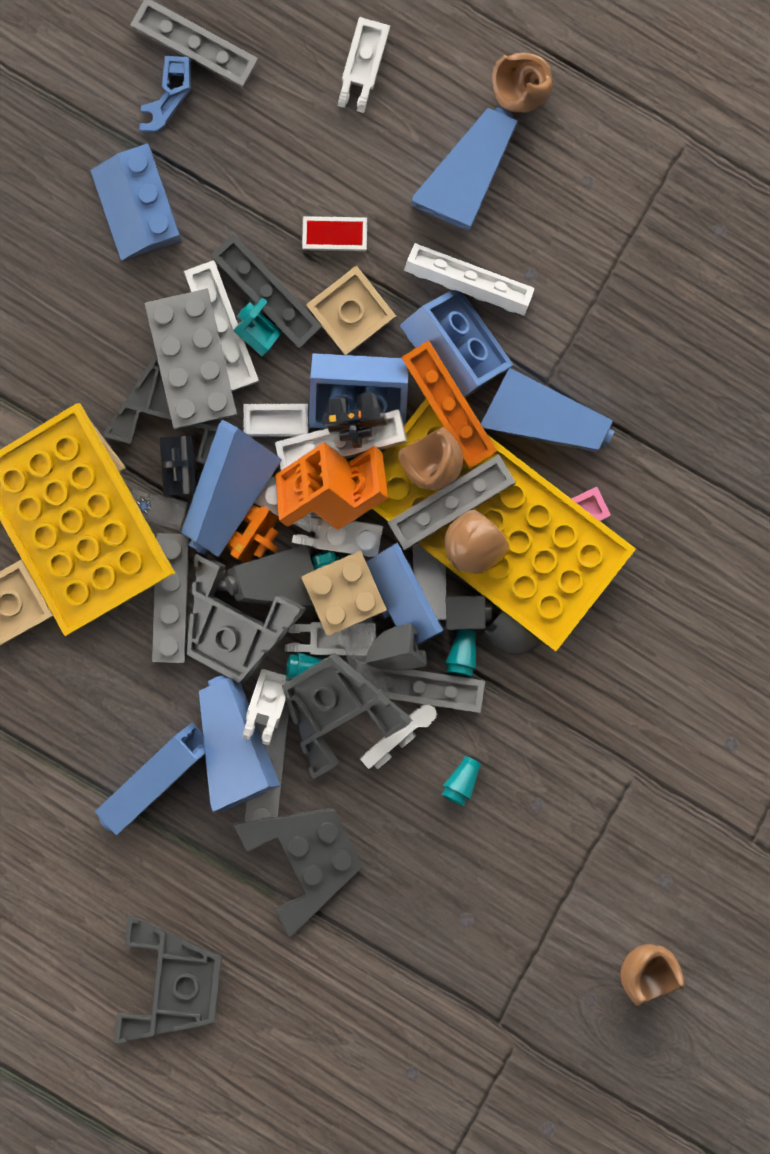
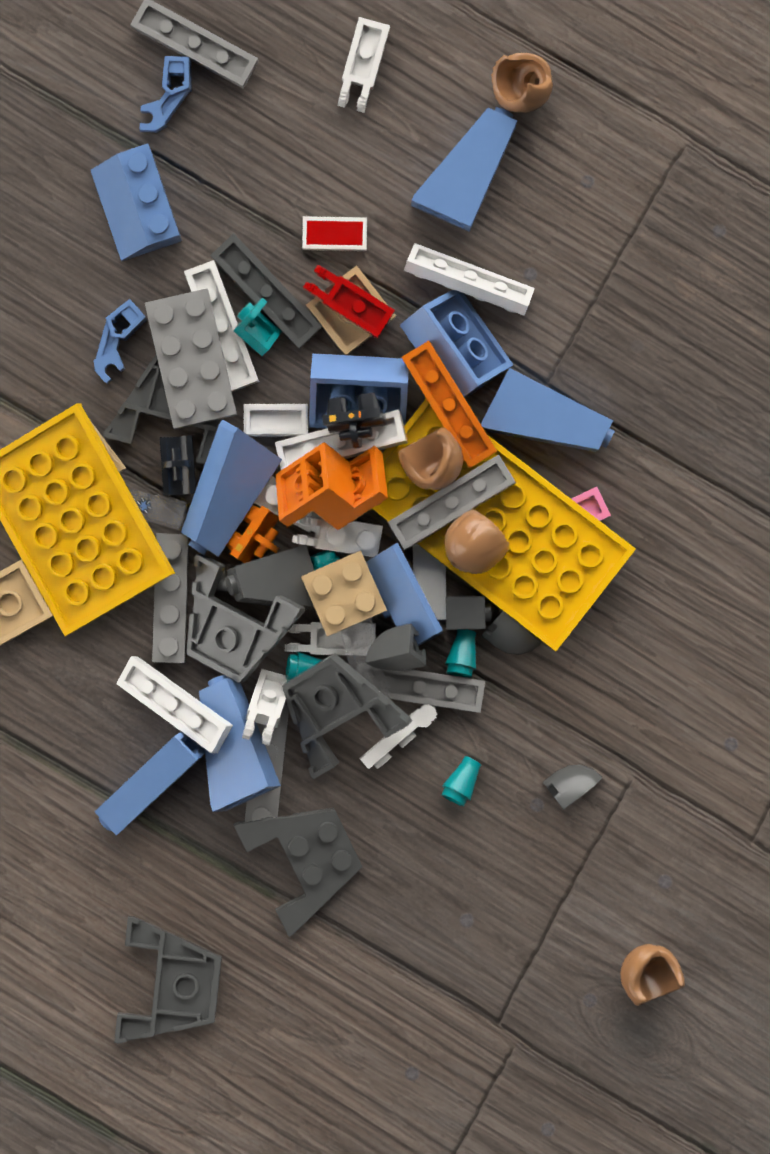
none -> medium blue piece [94,299,148,384]
none -> white plate [116,656,233,753]
none -> red hinge [303,265,395,339]
none -> dark grey brick [543,764,602,809]

